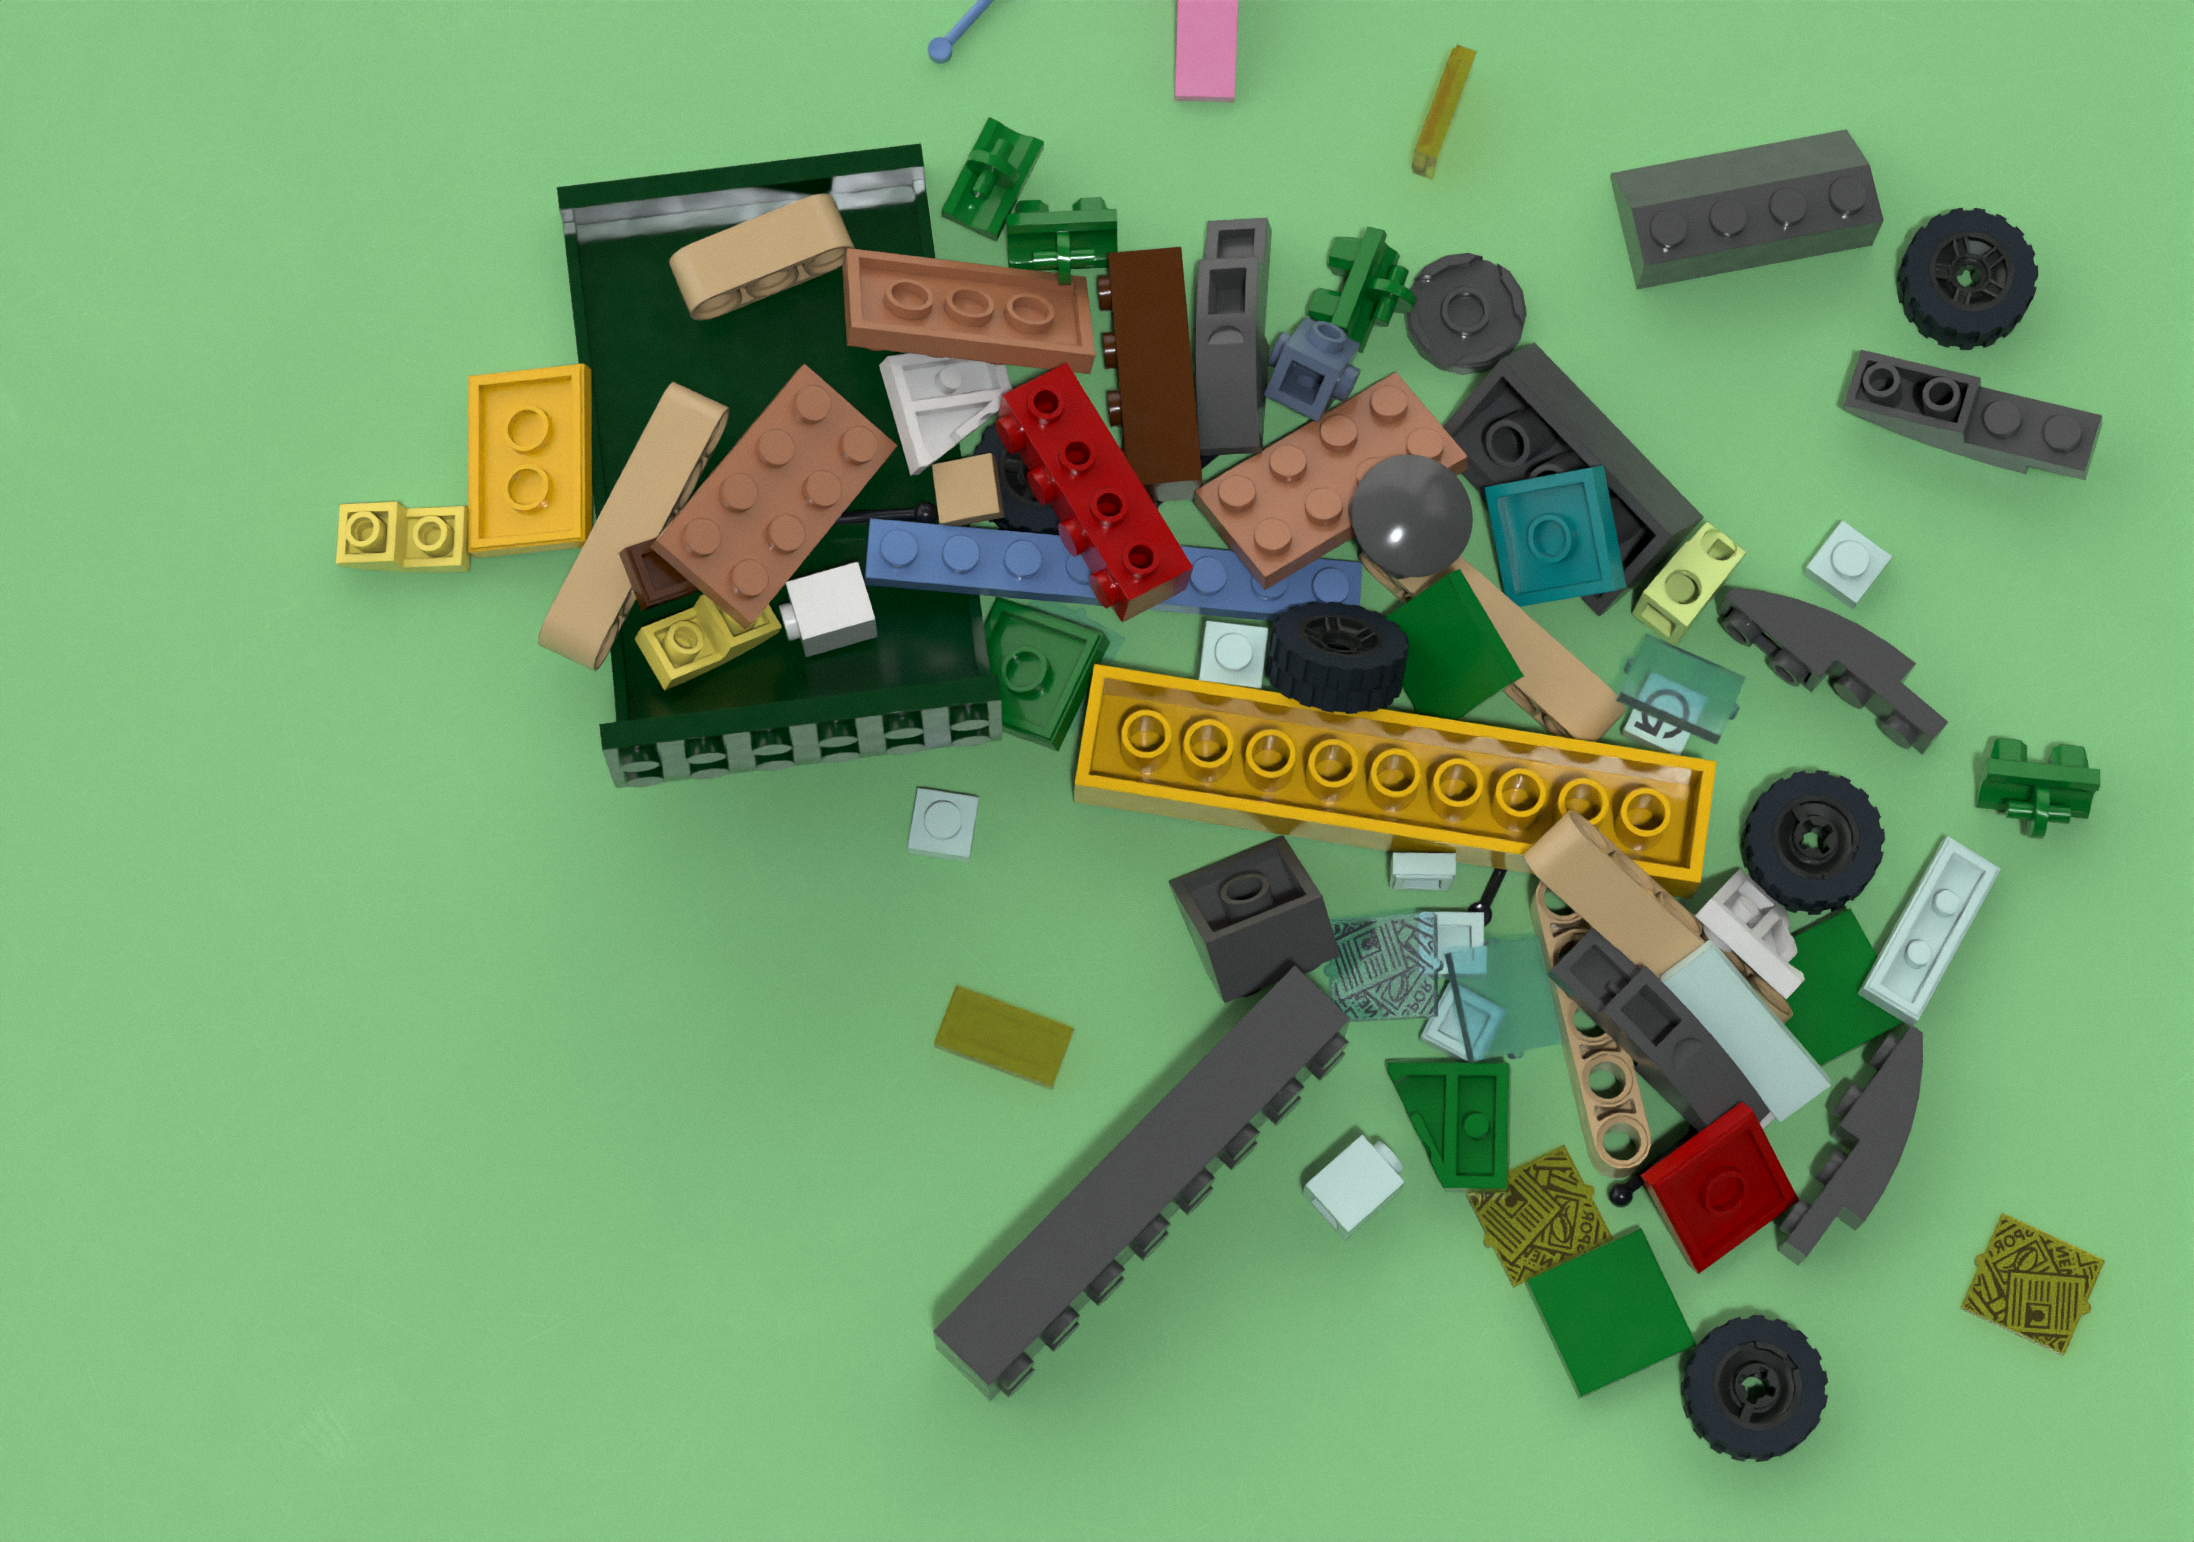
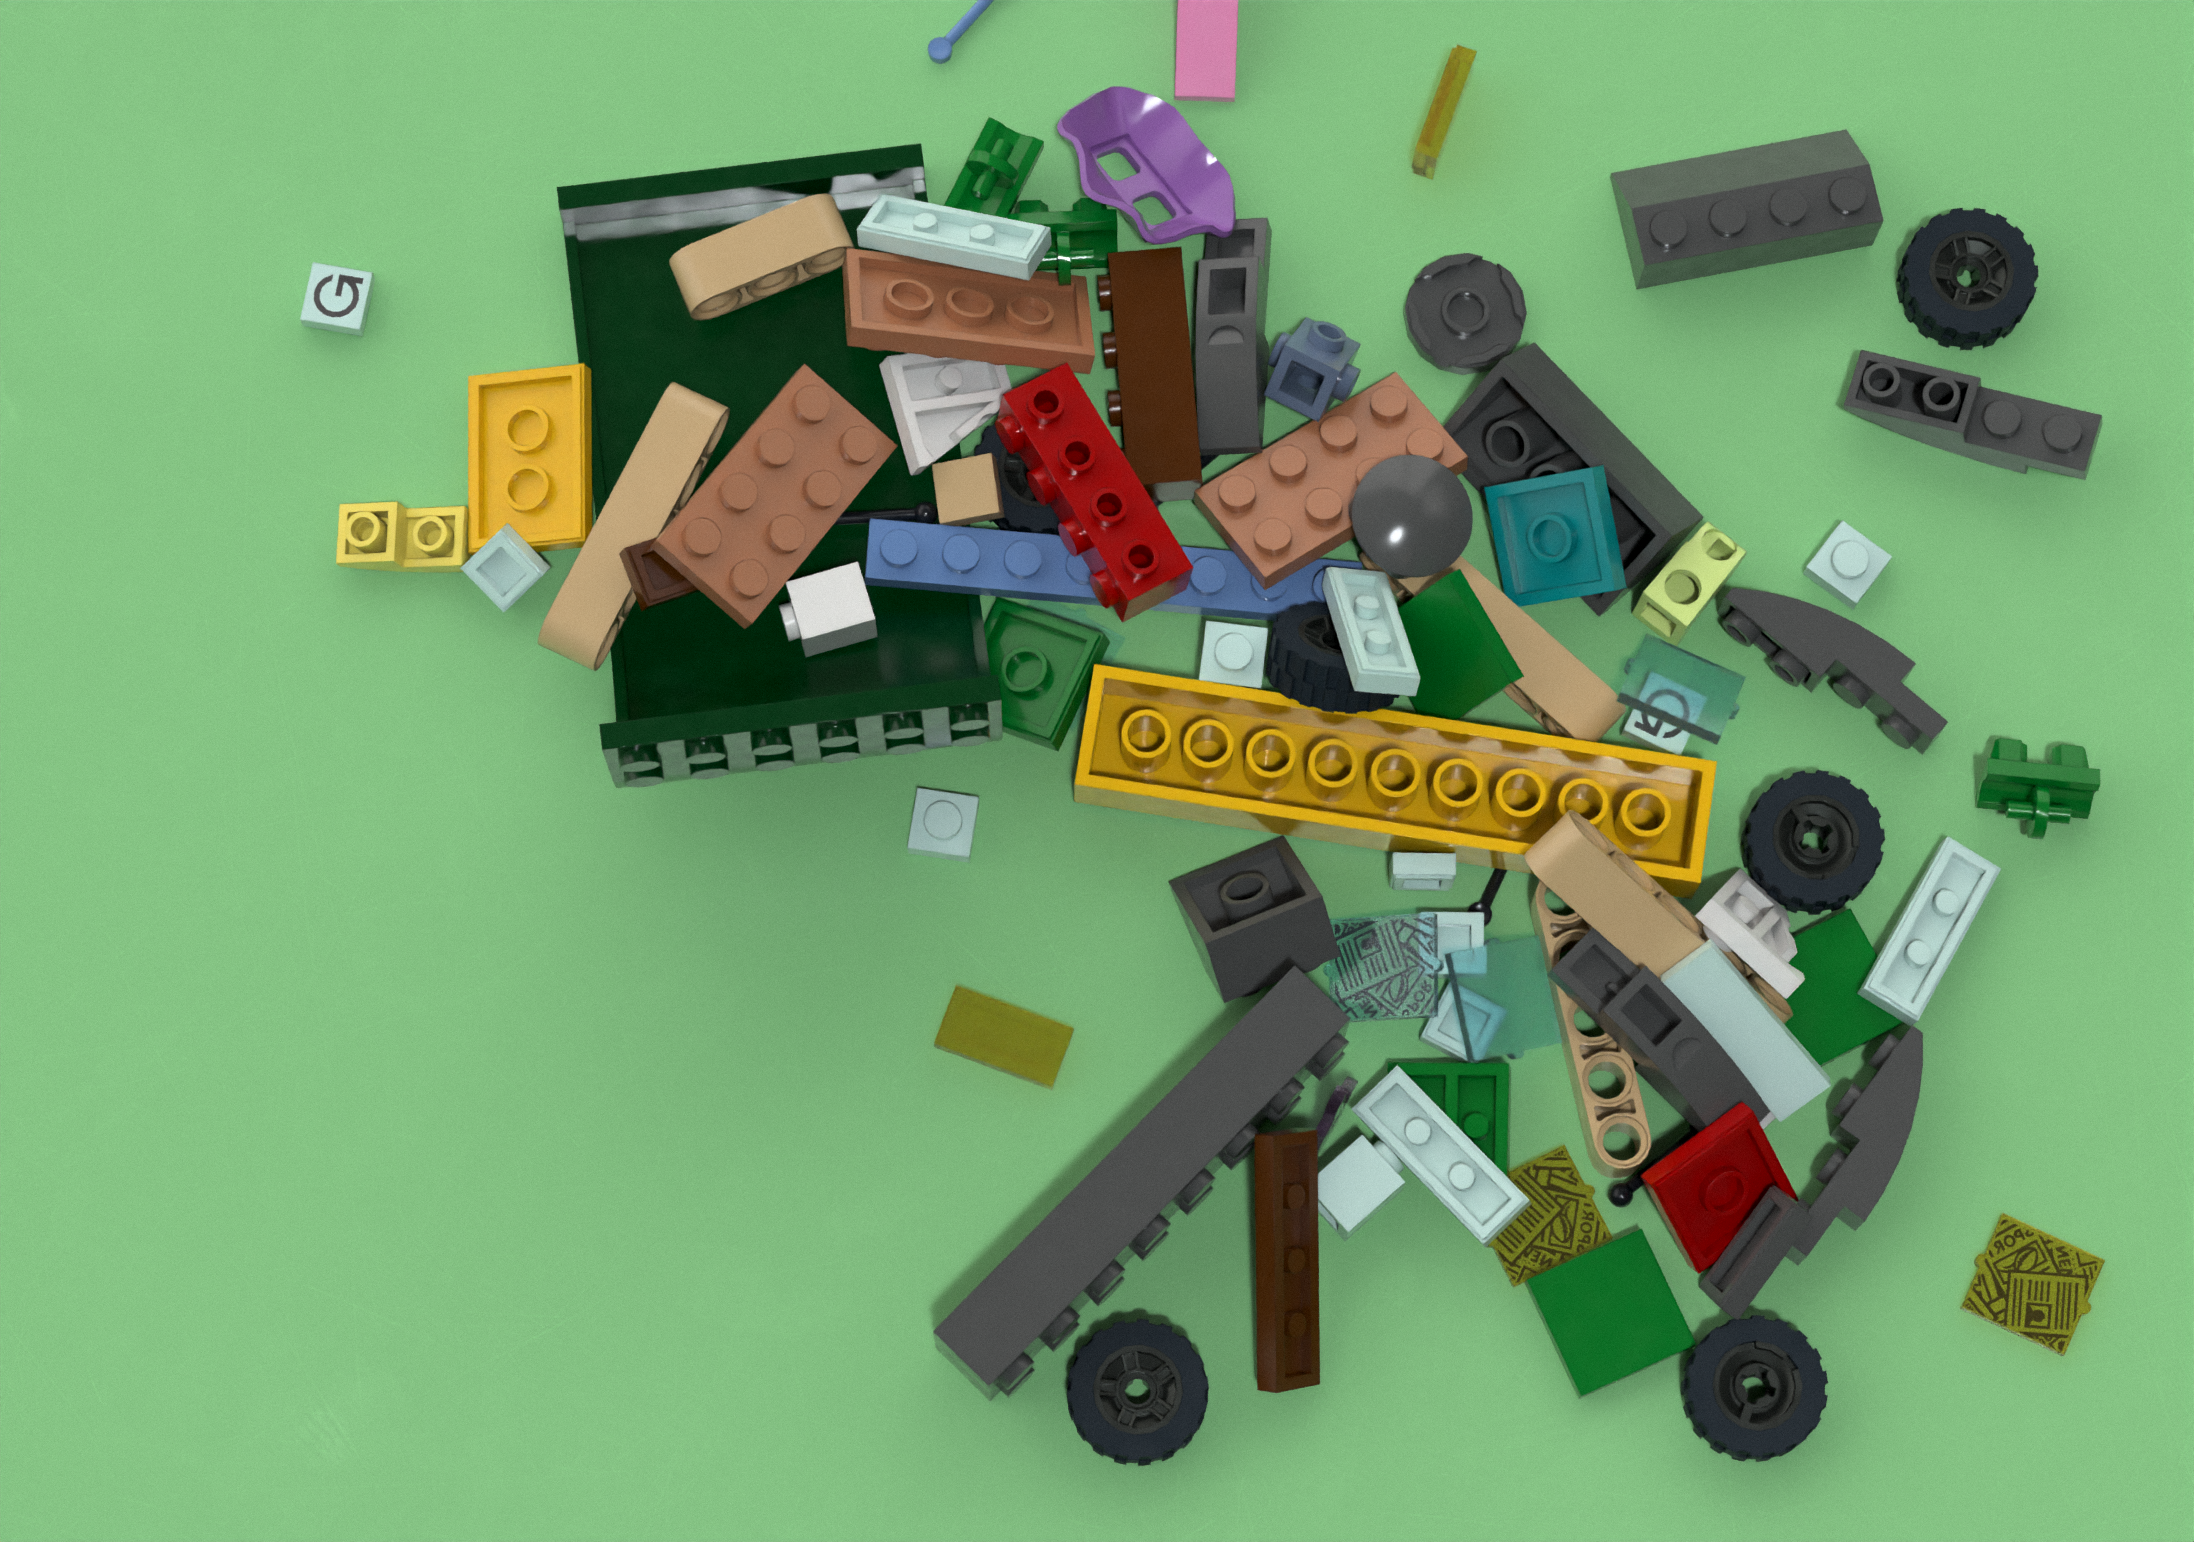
light yellow slope [635,594,782,691] -> none
green hips [1308,227,1417,353] -> none
none -> light aqua tile [300,262,375,336]
none -> light aqua tile [460,523,551,612]
none -> light aqua tile [857,194,1052,281]
none -> medium lavender piece [1057,86,1236,244]
none -> black wheel [1067,1319,1209,1466]
none -> reddish brown plate [1254,1128,1320,1393]
none -> clear purple piece [1315,1076,1358,1154]
none -> light aqua tile [1322,567,1421,696]
none -> light aqua tile [1352,1065,1531,1248]
none -> dark grey tile [1699,1185,1814,1320]

